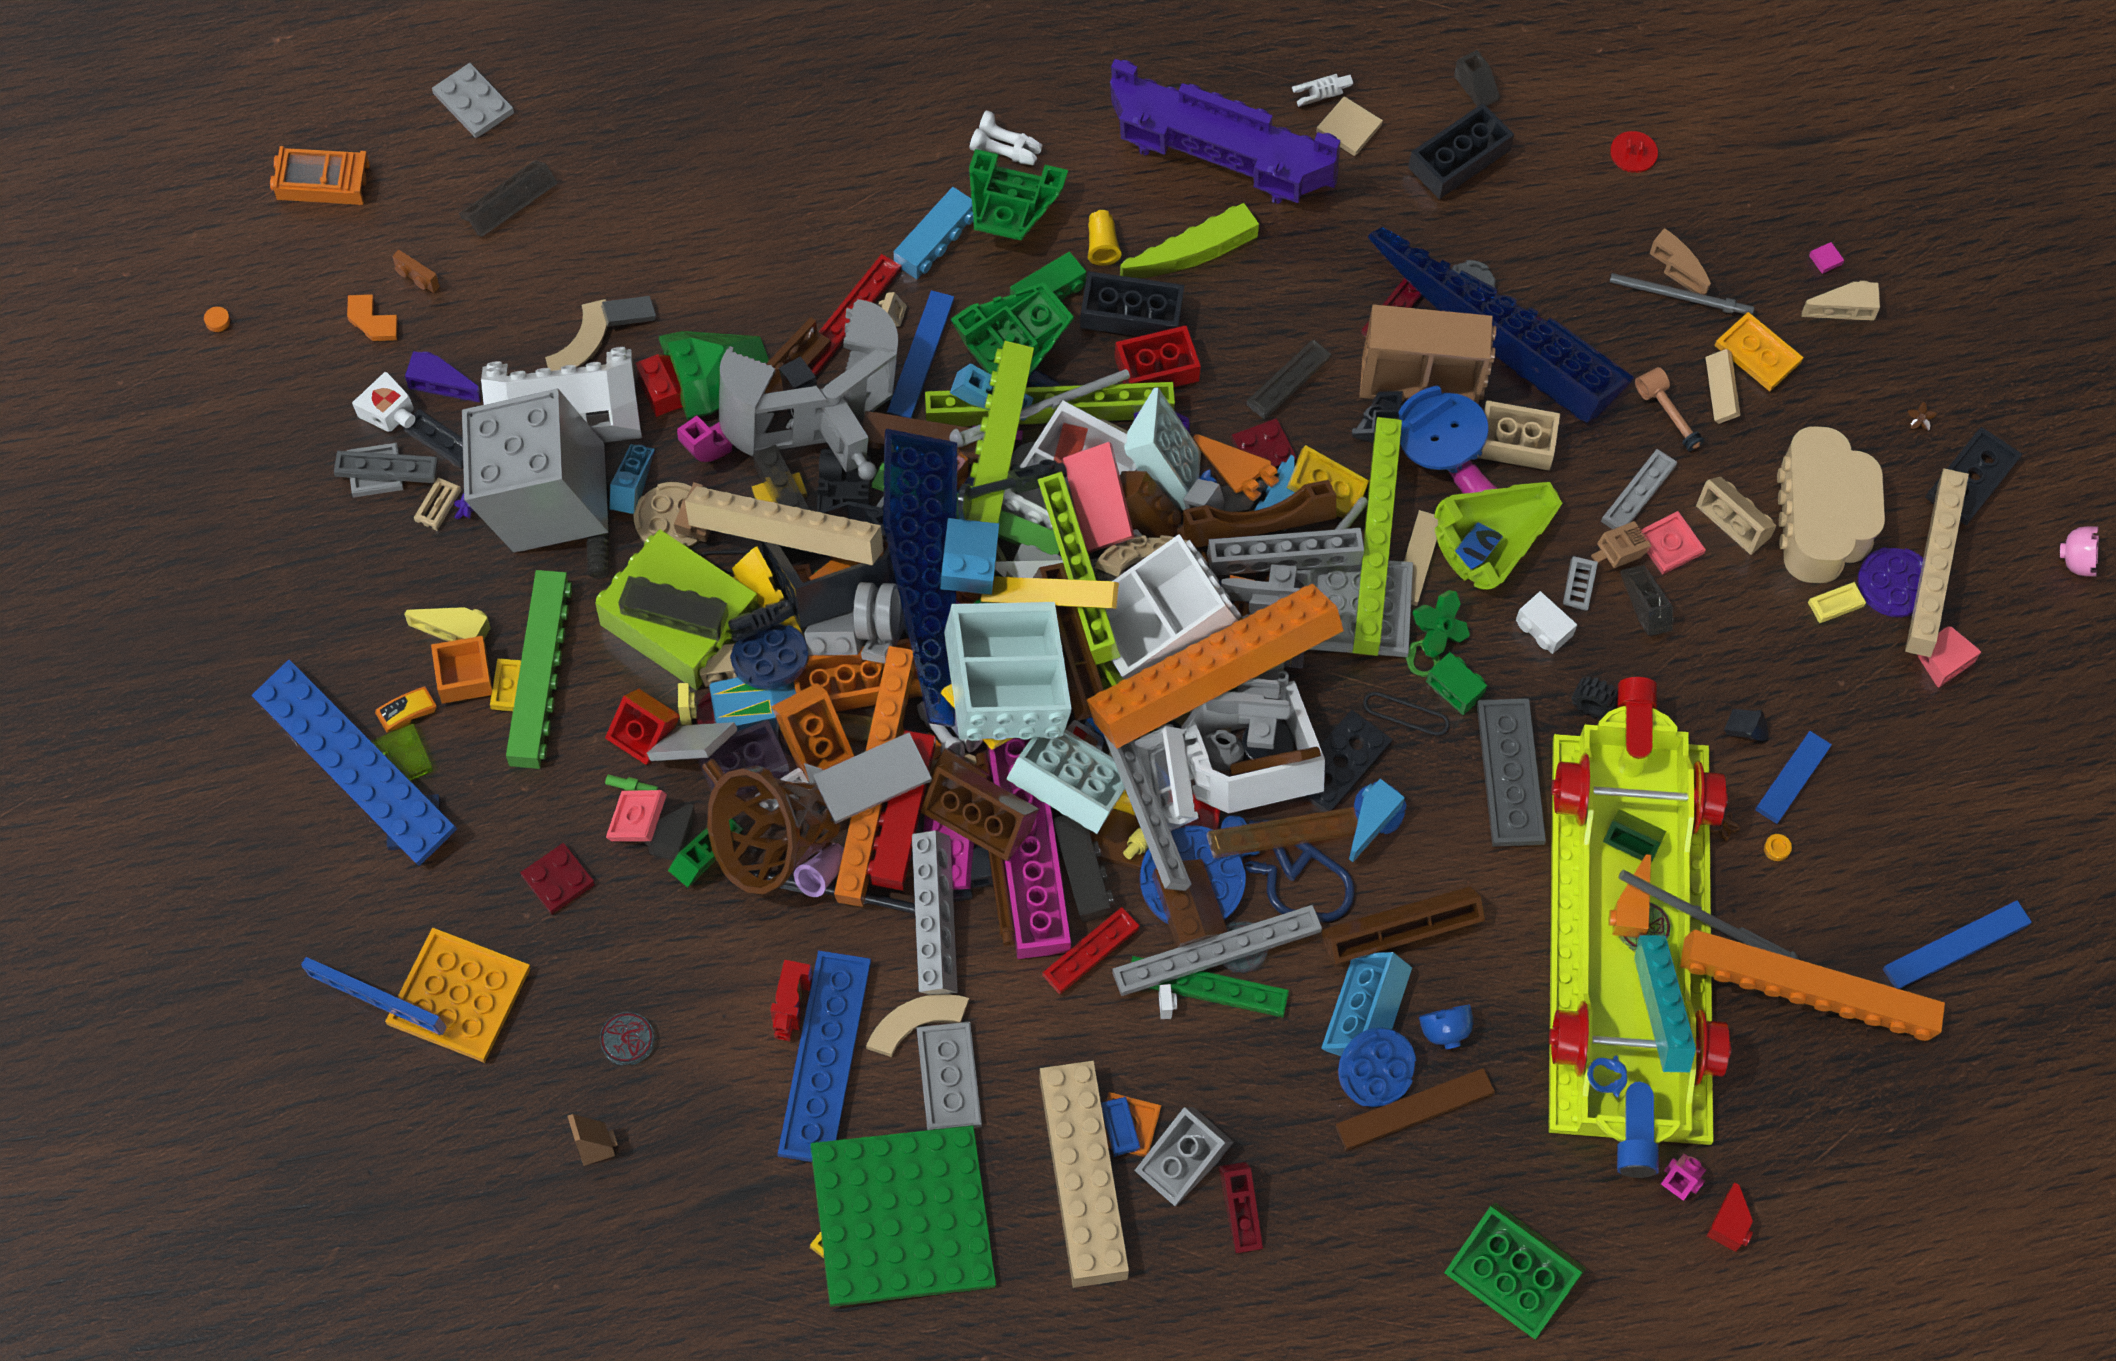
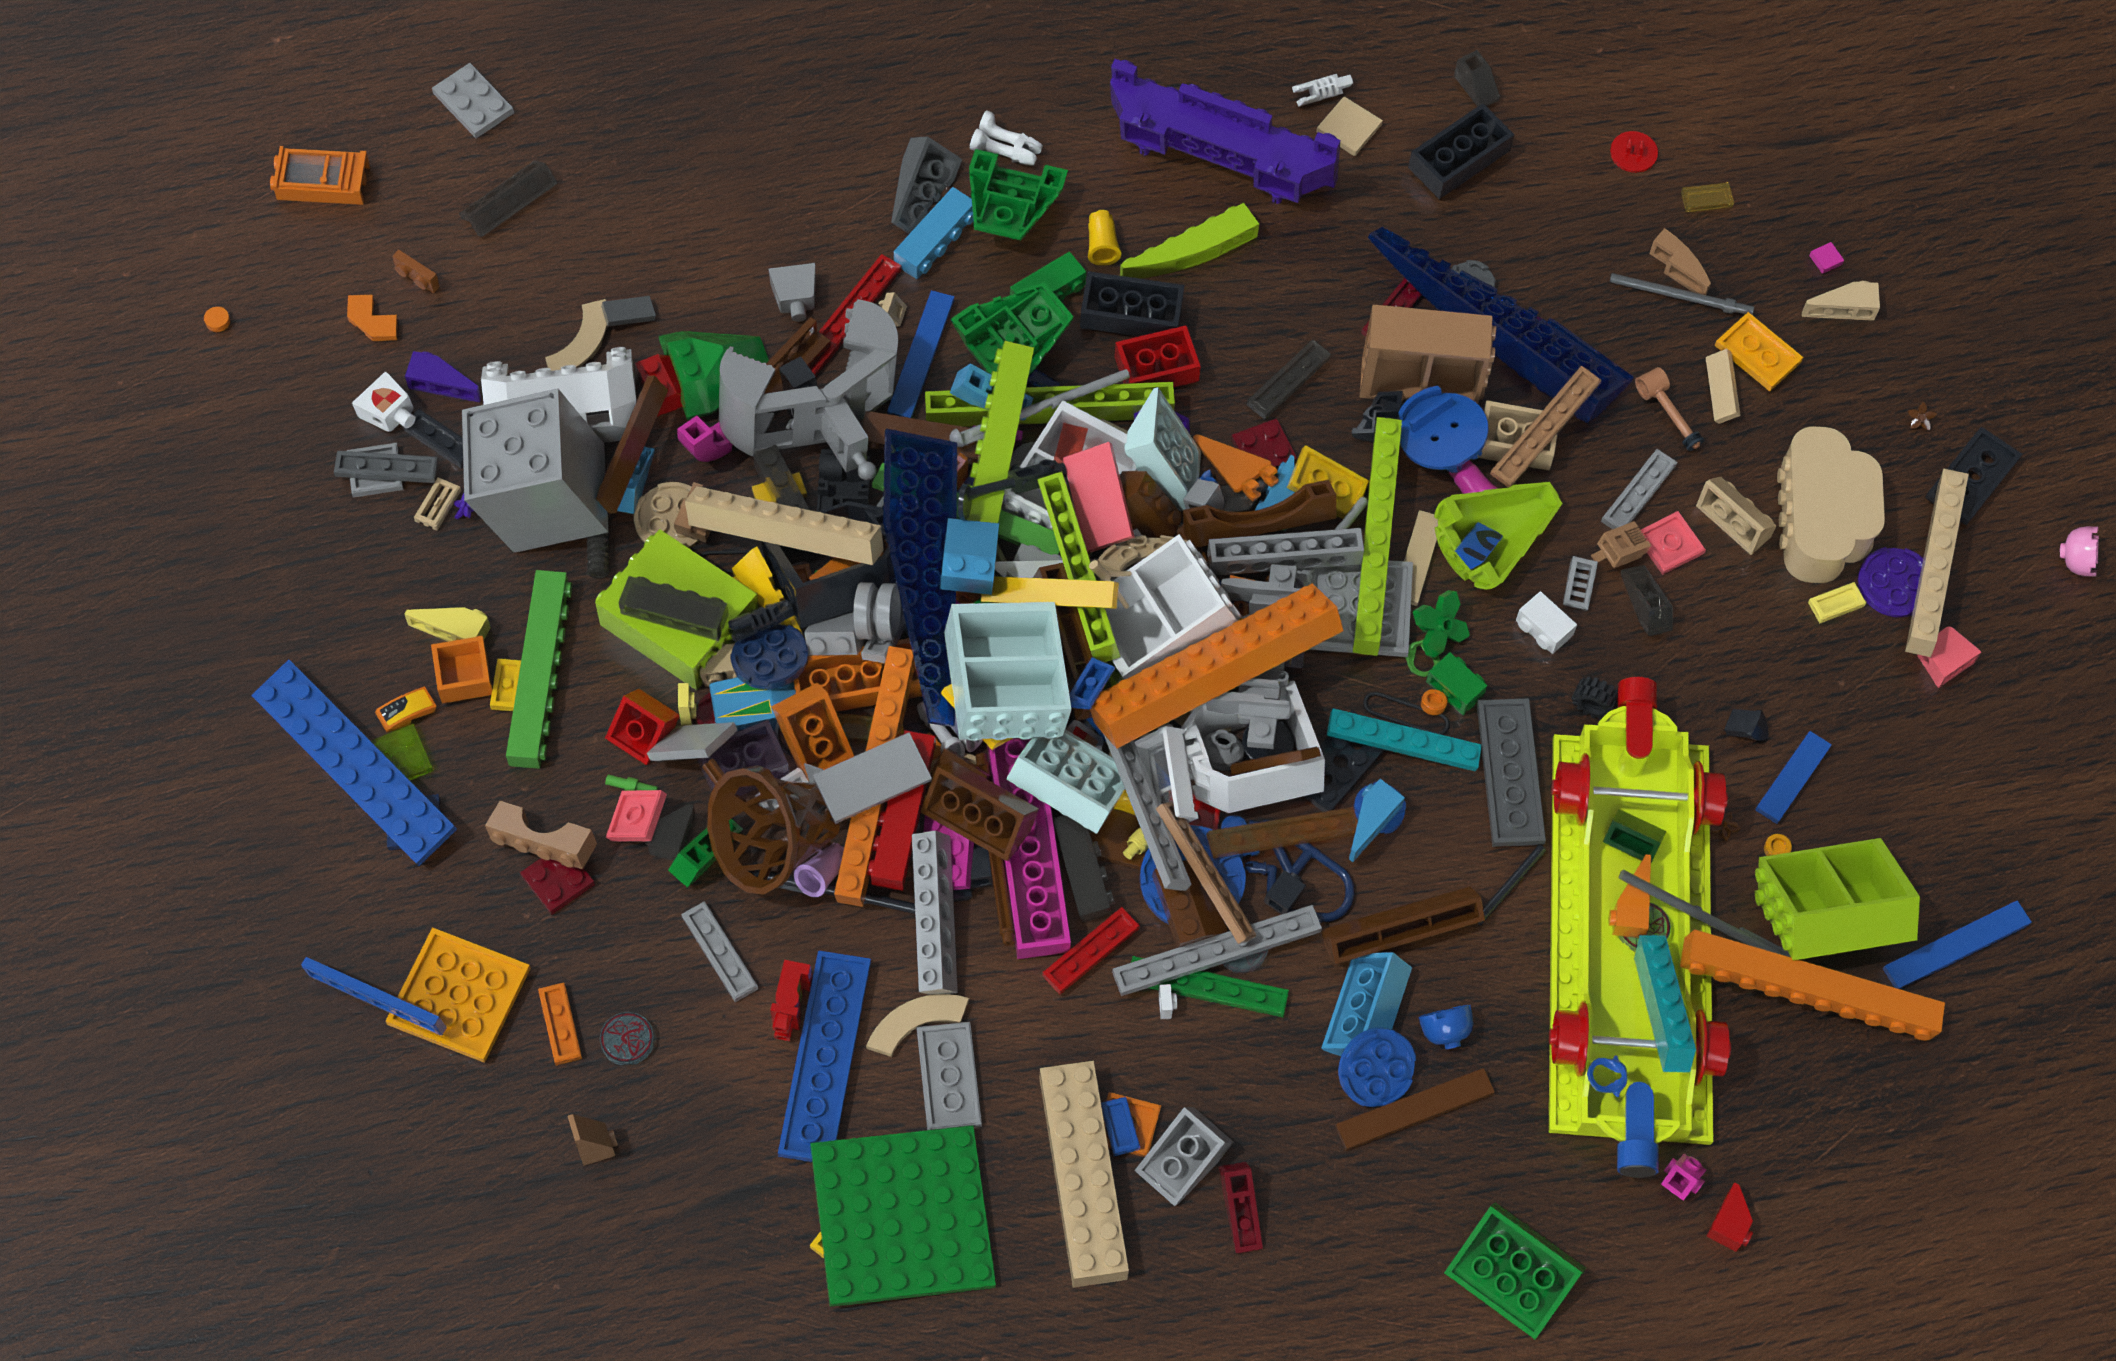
none -> medium nougat arch [485,801,597,869]
none -> orange tile [538,982,582,1066]
none -> reddish brown tile [595,375,668,513]
none -> light grey tile [681,901,758,1002]
none -> light grey torso [769,263,816,322]
none -> dark grey wedge [891,136,962,234]
none -> blue slope [1069,657,1115,709]
none -> tan plant [1089,560,1132,609]
none -> medium nougat tile [1156,801,1256,944]
none -> black brick [1264,870,1306,915]
none -> teal plate [1327,708,1482,771]
none -> orange tile [1421,689,1447,715]
none -> black bar [1477,845,1546,925]
none -> medium nougat tile [1490,366,1601,488]
none -> clear yellow tile [1681,182,1734,212]
none -> lime container [1755,838,1920,960]

